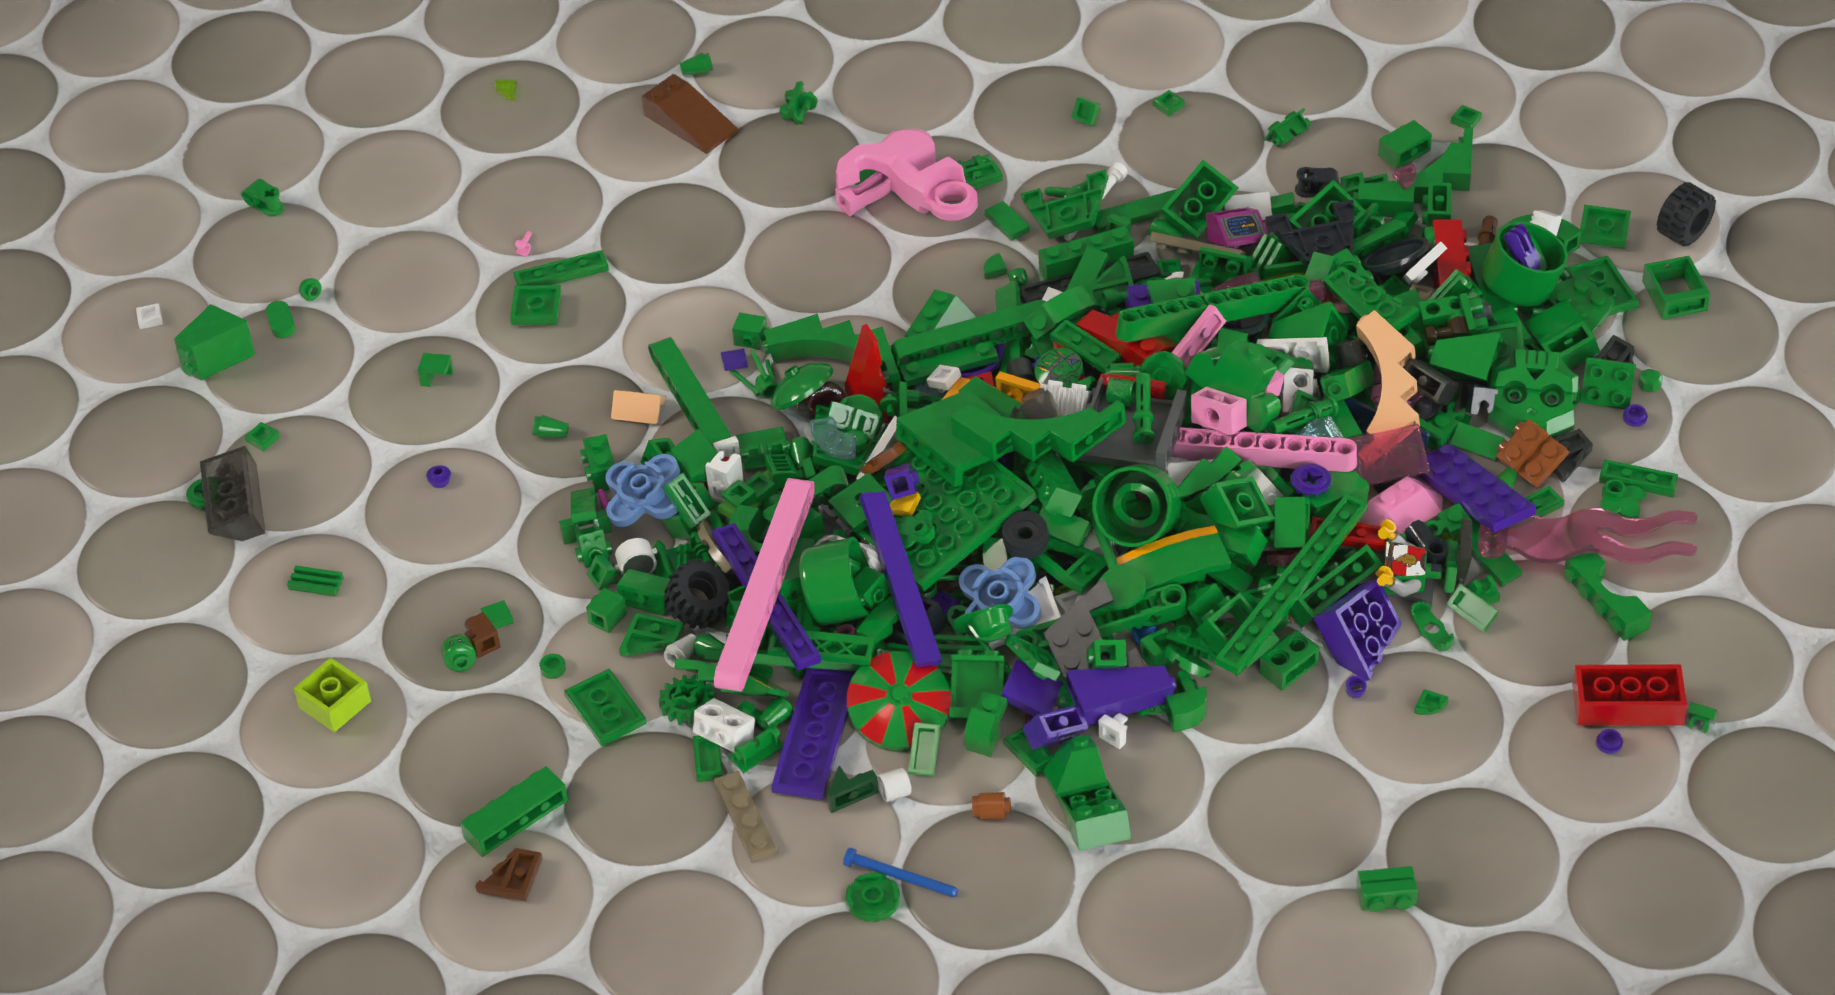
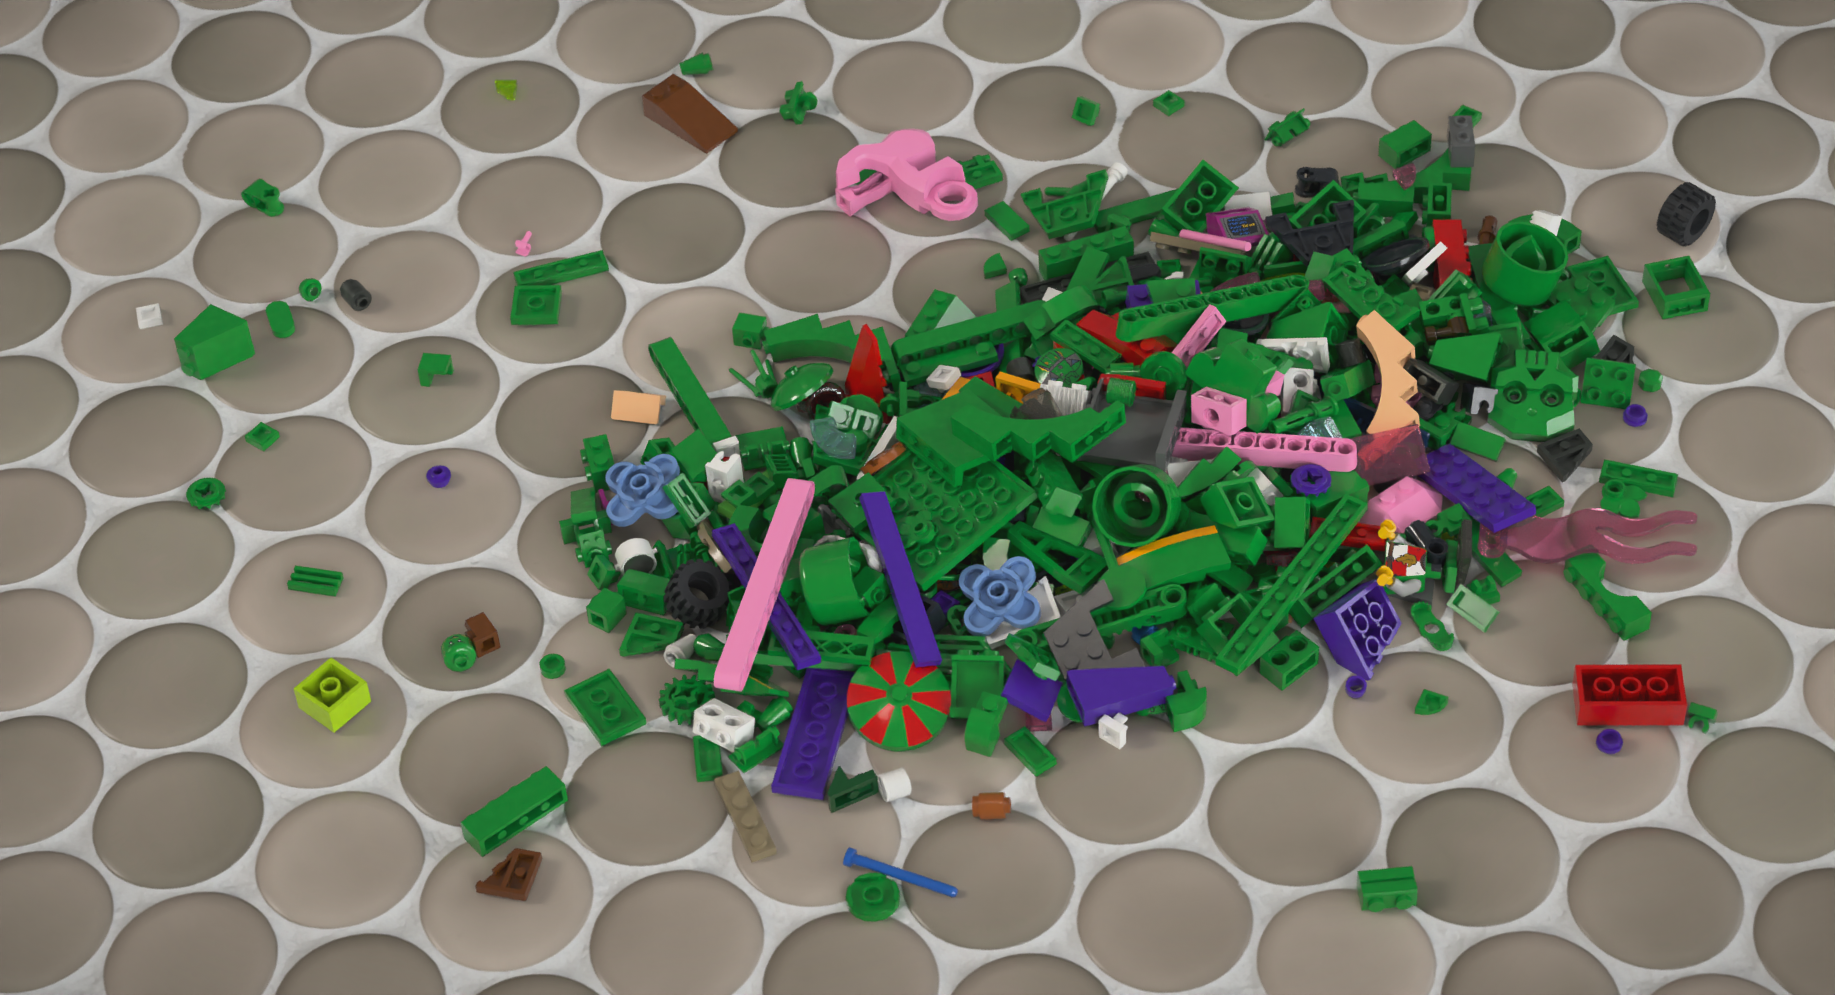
clear smoke slope [200,446,265,541] -> none
green tile [481,600,514,629] -> none
green cone [533,415,569,438] -> none
dark purple tile [721,348,748,371] -> none
dark purple brick [884,463,920,500] -> none
yellow tile [890,492,921,516] -> none
tile [908,723,941,777] -> none
green piece [953,604,1013,642] -> none
black tyre [1002,511,1049,559] -> none
dark purple brick [1023,705,1088,750] -> none
green slope [1043,735,1108,798] -> none
green slope [1058,780,1131,851] -> none
green brick [1086,640,1127,669] -> none
green pin [1132,373,1154,444] -> none
green tile [1163,644,1213,678] -> none
dark orange plate [1496,419,1570,489] -> none
dark purple arm [1503,223,1541,270] -> none
green plate [1580,204,1631,249] -> none
none -> pearl dark grey brick [340,279,372,311]
none -> bright pink bar [1179,229,1251,251]
none -> dark grey brick [1447,115,1475,167]

